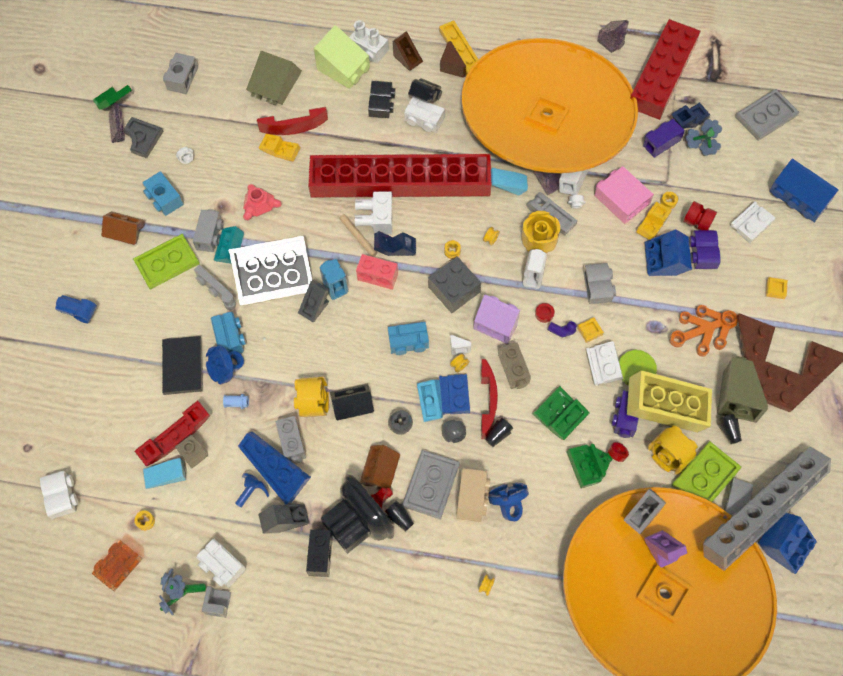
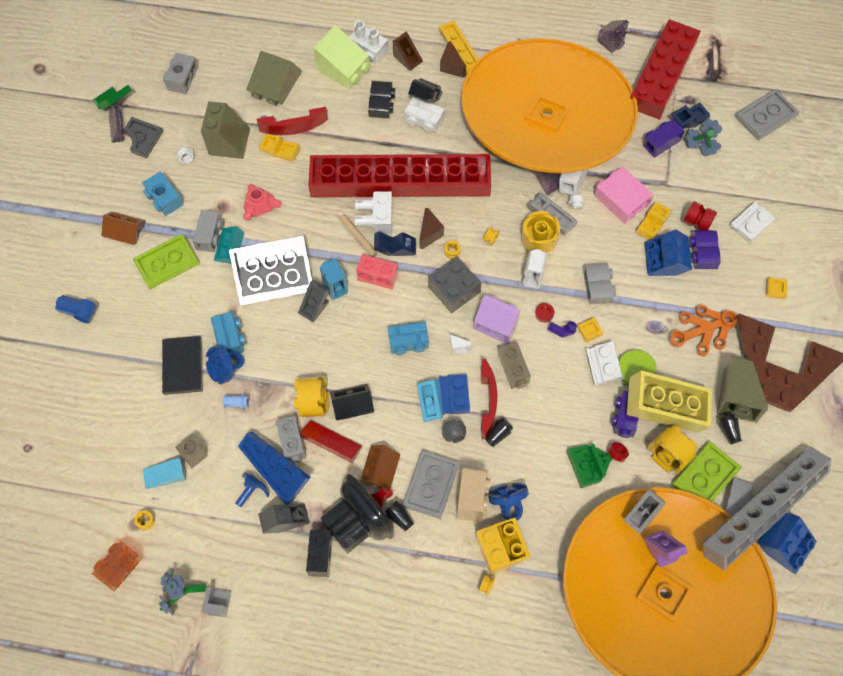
white brick [40,471,78,519] -> none
red slope [134,400,210,467] -> none
light grey plate [194,265,236,310] -> none
white brick [196,539,246,588] -> none
dark grey piece [388,410,413,435] -> none
yellow bush [450,354,469,373] -> none
medium azure slope [491,168,528,196] -> none
green slope [532,386,590,440] -> none
yellow bush [660,192,678,209] -> none
blue slope [769,158,839,223] -> none
none -> olive slope [201,101,250,159]
none -> red slope [300,420,362,464]
none -> reddish brown slope [420,208,444,249]
none -> yellow slope [475,518,531,576]

